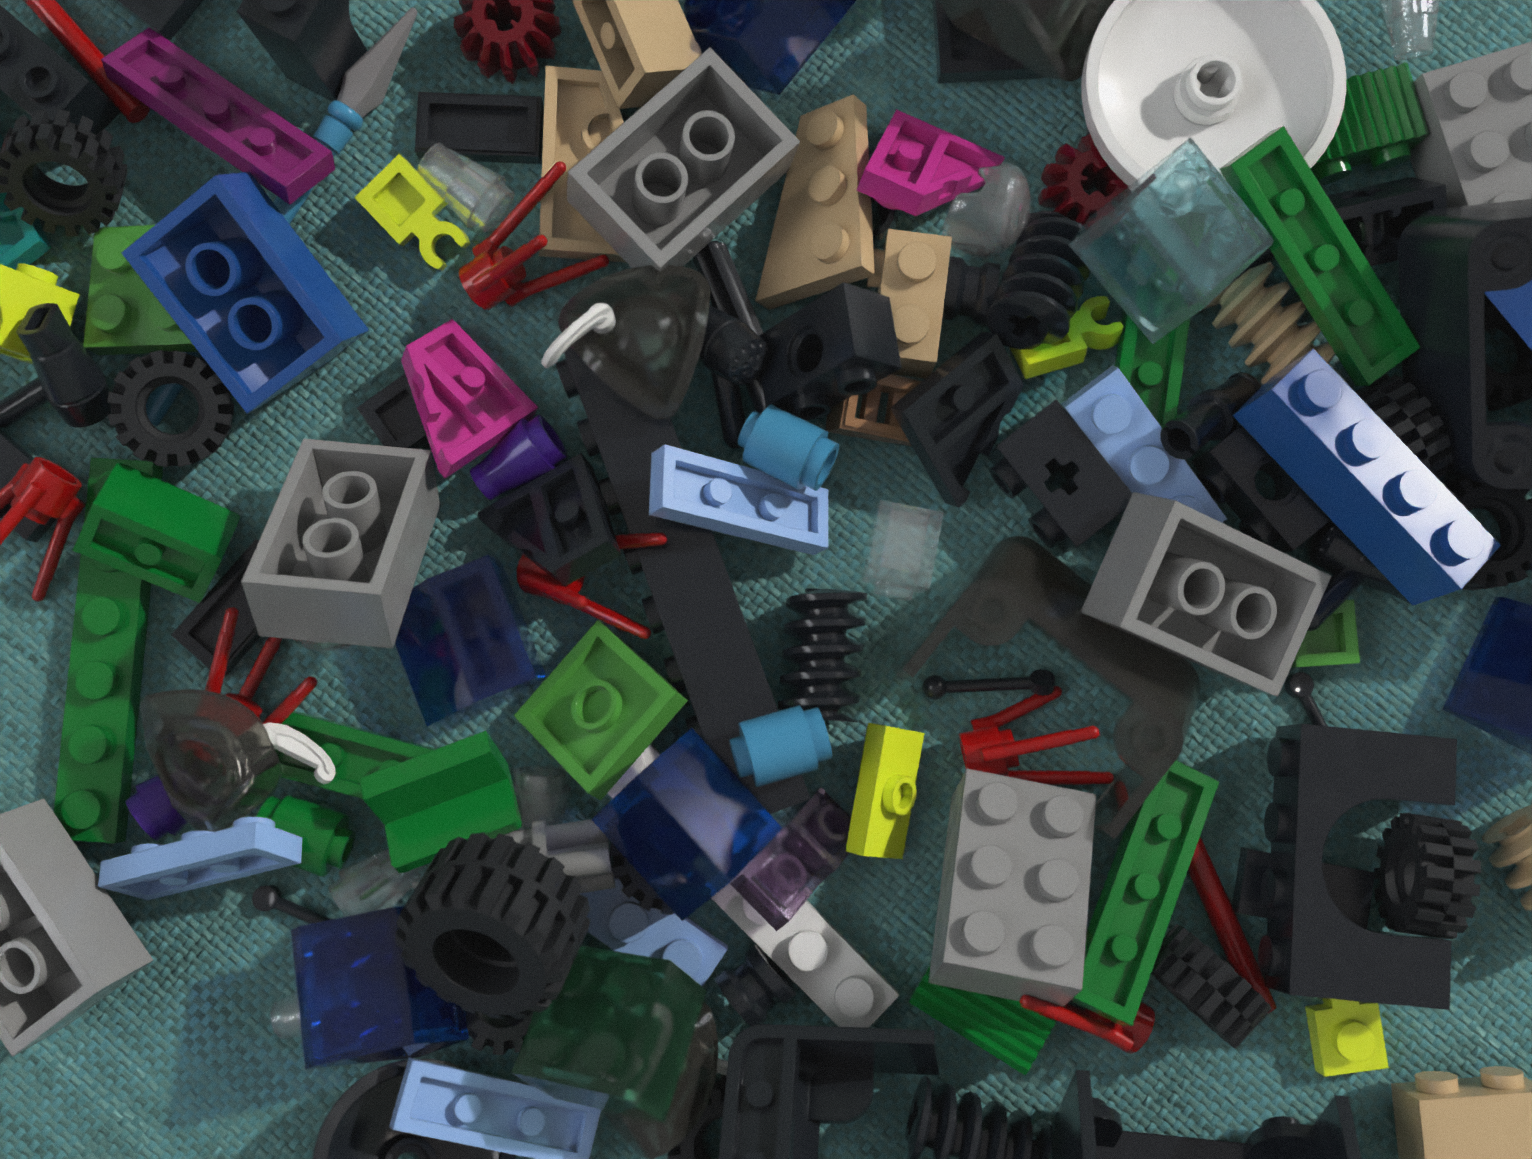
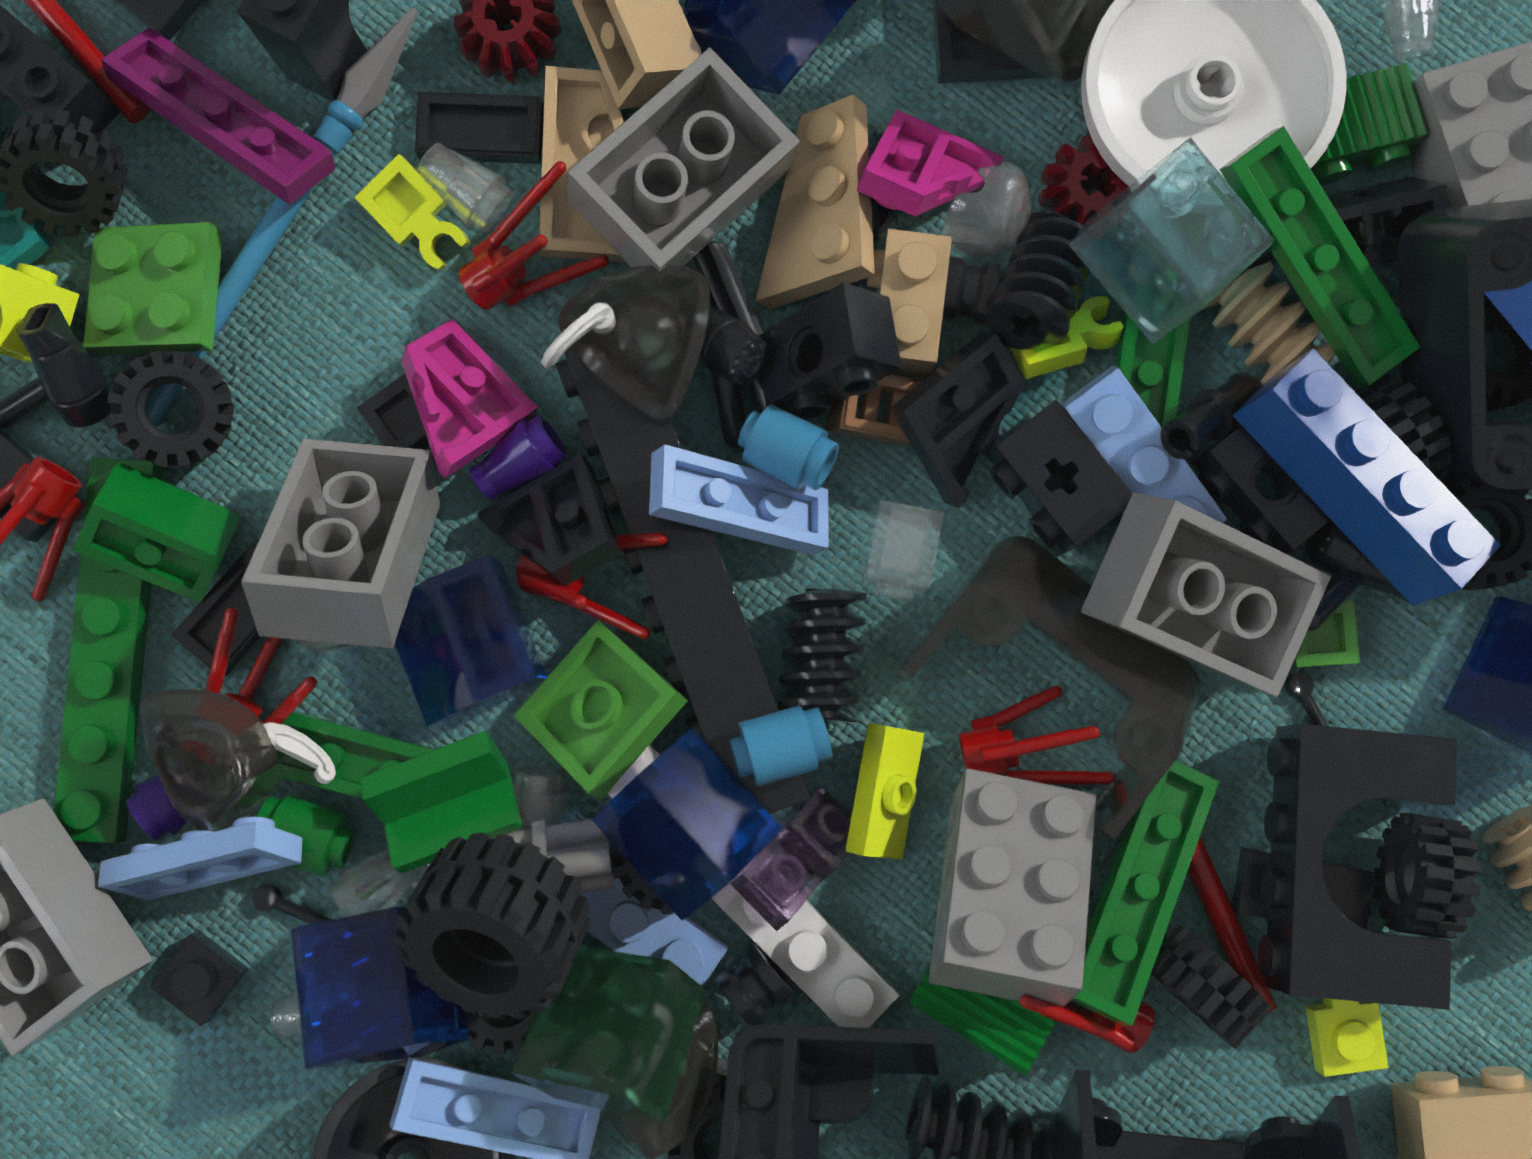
blue slope [121,172,369,414] -> none
black hinge [922,669,1055,700] -> none
none -> black plate [150,930,249,1026]

